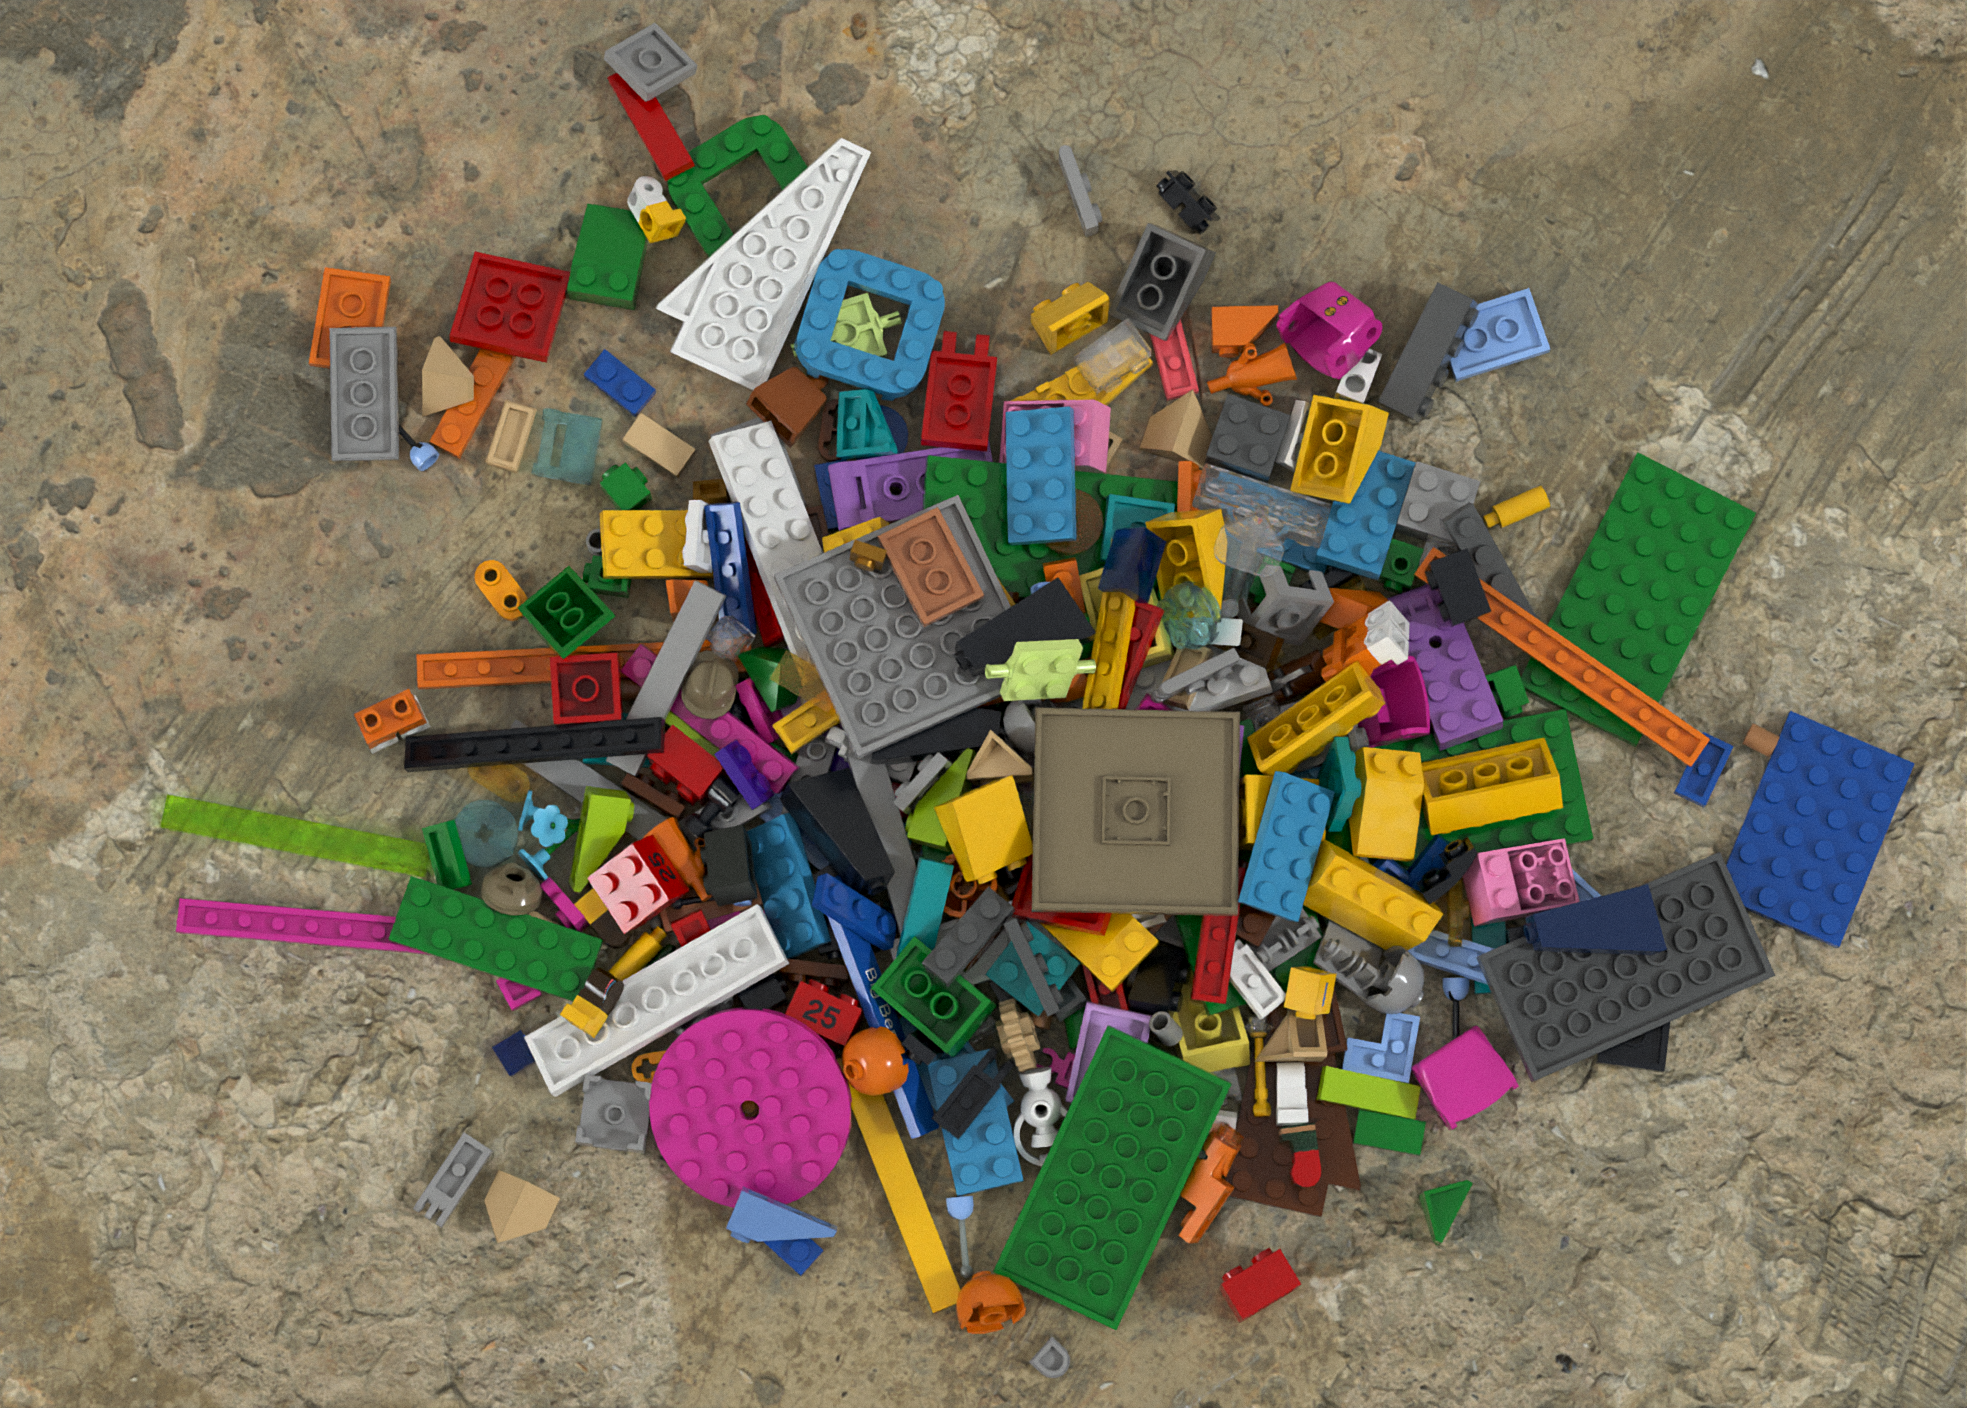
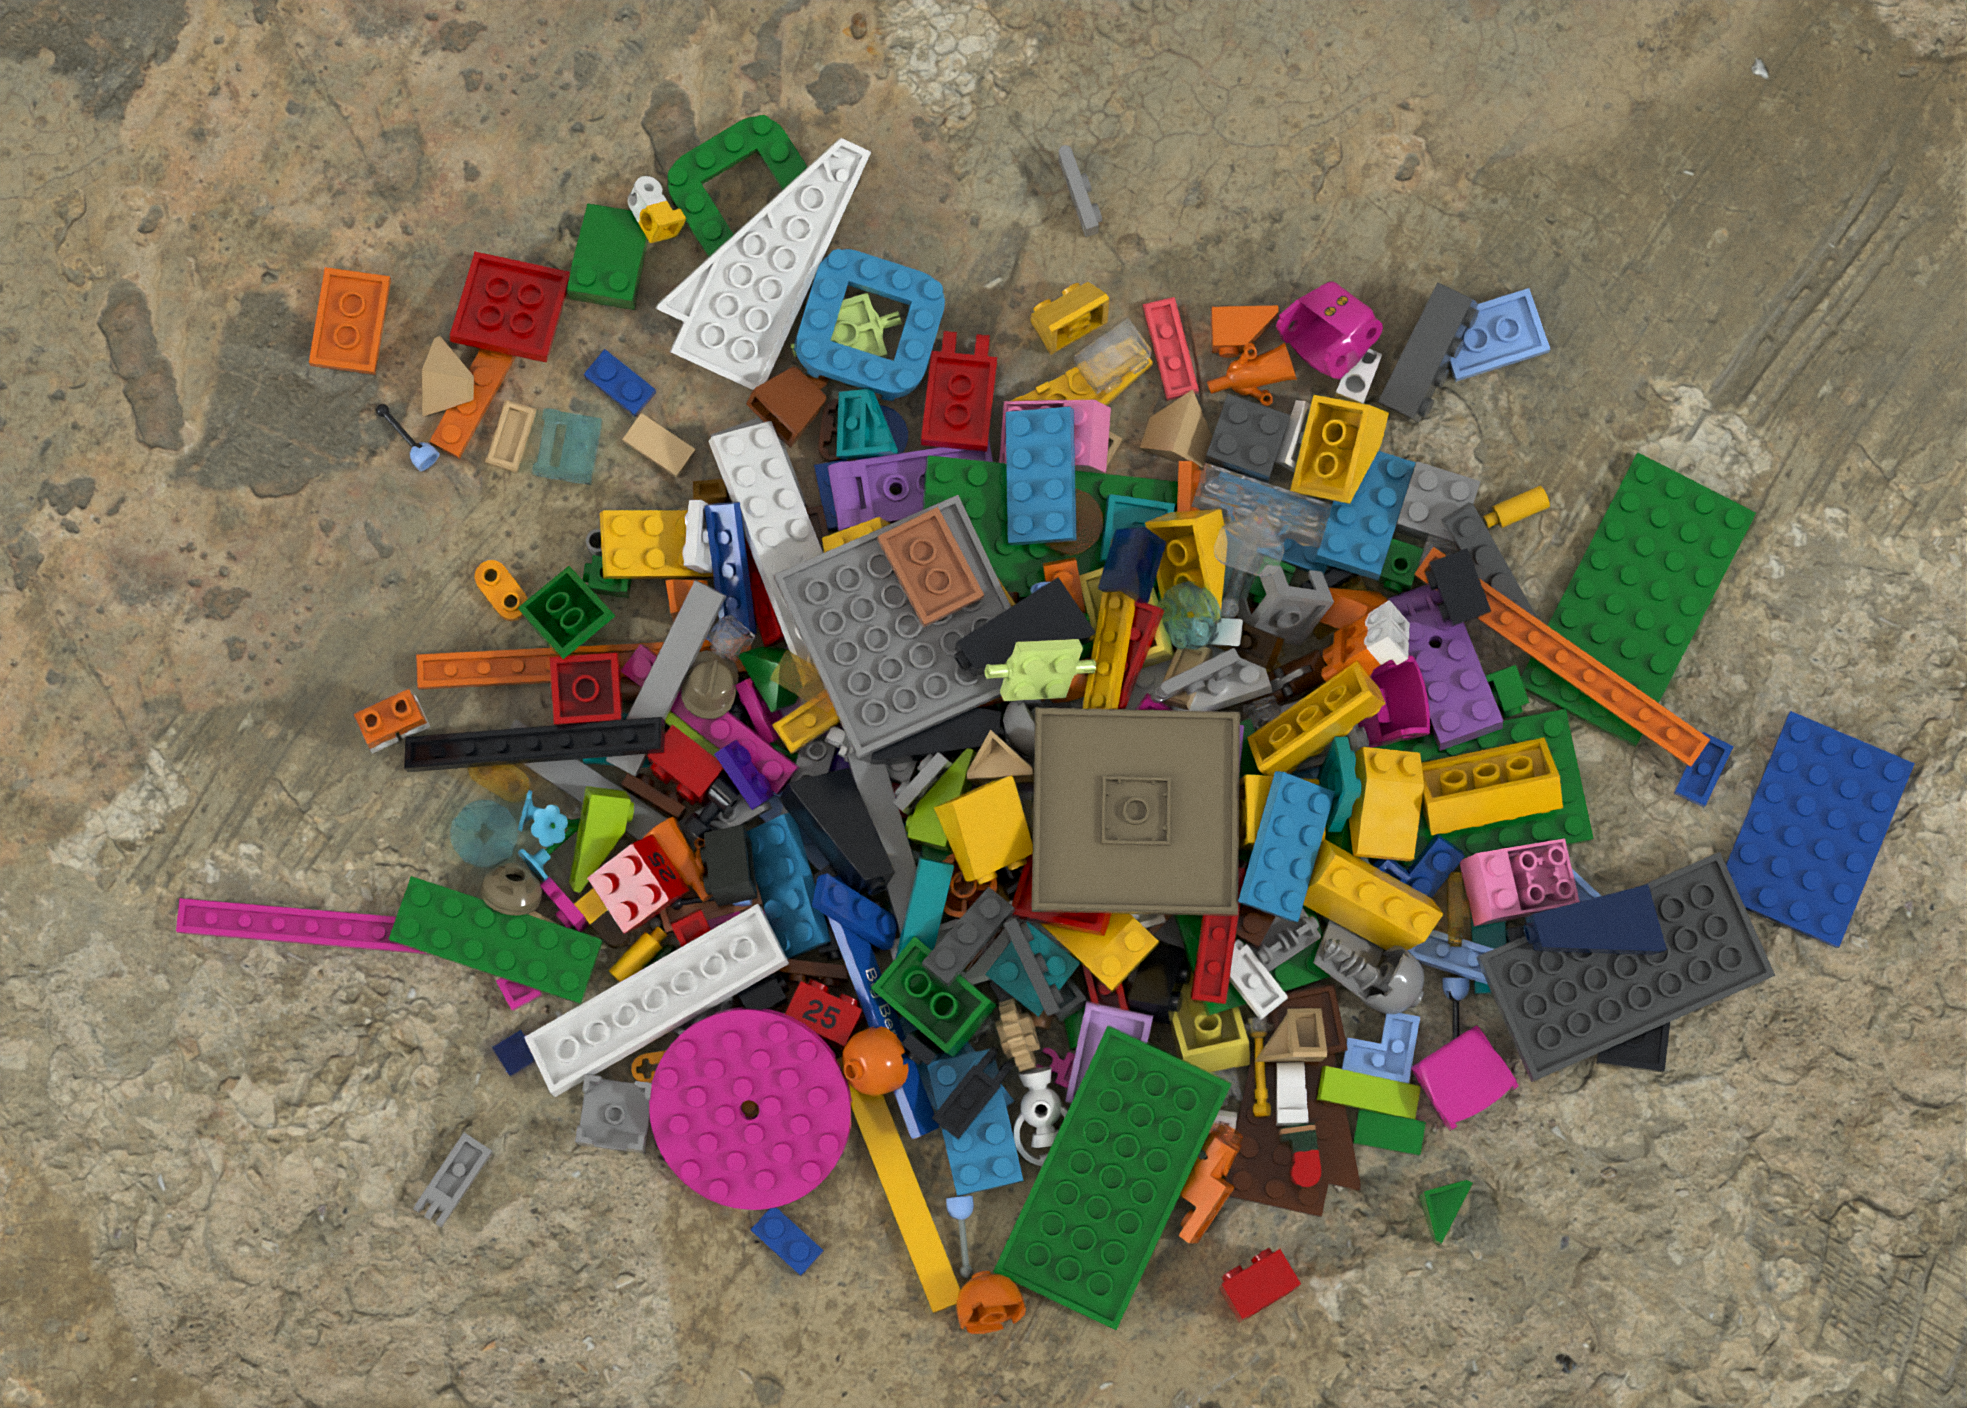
clear neon green plate [160,794,429,879] -> none
light grey tile [329,327,399,462] -> none
green tile [422,819,472,890] -> none
tan slope [484,1170,560,1243] -> none
leg [560,968,624,1038] -> none
green brick [600,462,652,510] -> none
light grey plate [604,23,697,102] -> none
red tile [607,73,695,181] -> none
medium blue slope [726,1186,837,1243] -> none
pearl gold plate [849,540,887,571] -> none
light grey tile [1029,1337,1070,1378] -> none
dark grey slope [1108,223,1216,341] -> none
light grey hinge [1149,1011,1183,1046] -> none
black hinge [1156,170,1220,234] -> none
yellow brick [1284,966,1336,1019] -> none
black slope [1417,837,1477,905] -> none
medium nougat hinge [1742,723,1780,757] -> none

